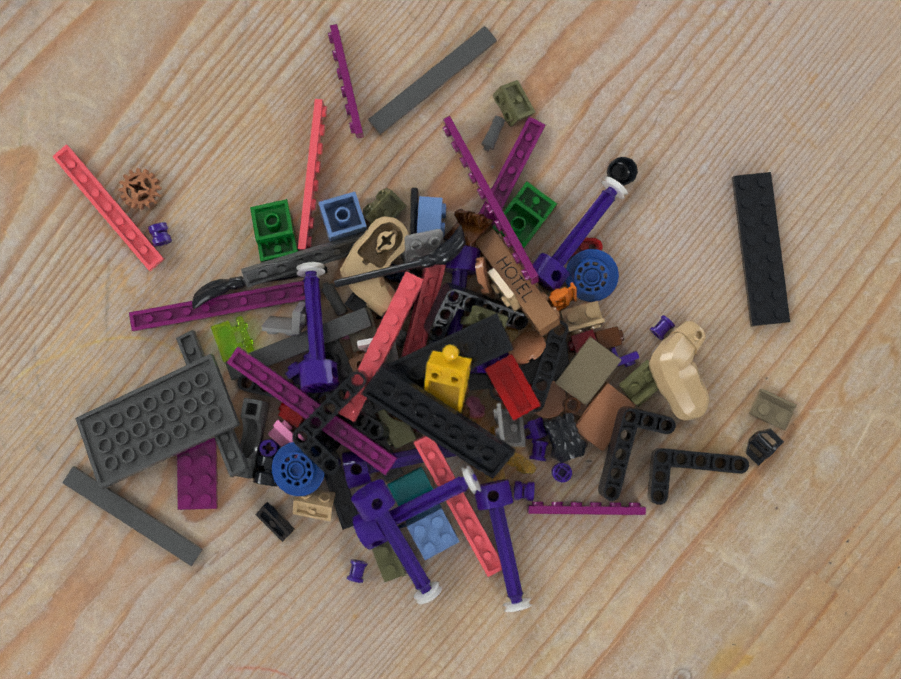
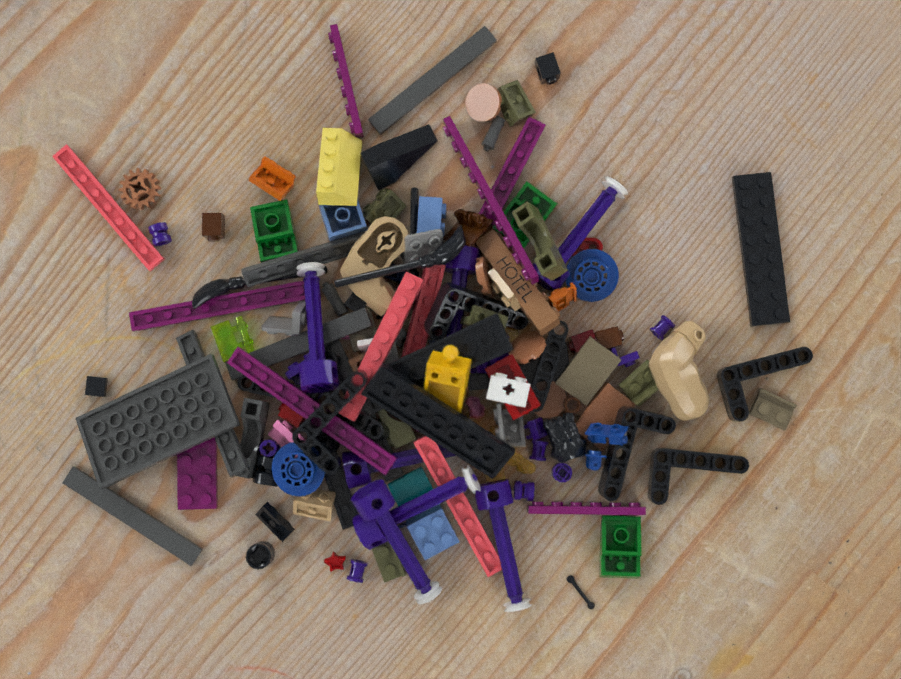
coral plate [298,99,327,251] -> none
tan bracket [560,301,605,335] -> none
black hair [606,157,638,186] -> none
black piece [746,428,784,466] -> none
none -> black tile [85,376,108,397]
none -> reddish brown brick [202,213,225,242]
none -> black wheel [246,541,275,569]
none -> orange bracket [249,156,296,201]
none -> light yellow slope [316,128,362,206]
none -> red piece [324,551,346,572]
none -> black wedge [360,124,438,191]
none -> tile [465,83,502,122]
none -> white brick [486,372,530,408]
none -> olive arch [512,201,568,281]
none -> black brick [534,52,561,85]
none -> black hinge [567,575,595,610]
none -> blue hinge [584,450,606,471]
none -> blue hinge [585,423,629,445]
none -> green slope [599,515,641,579]
none -> black beam [717,347,813,422]

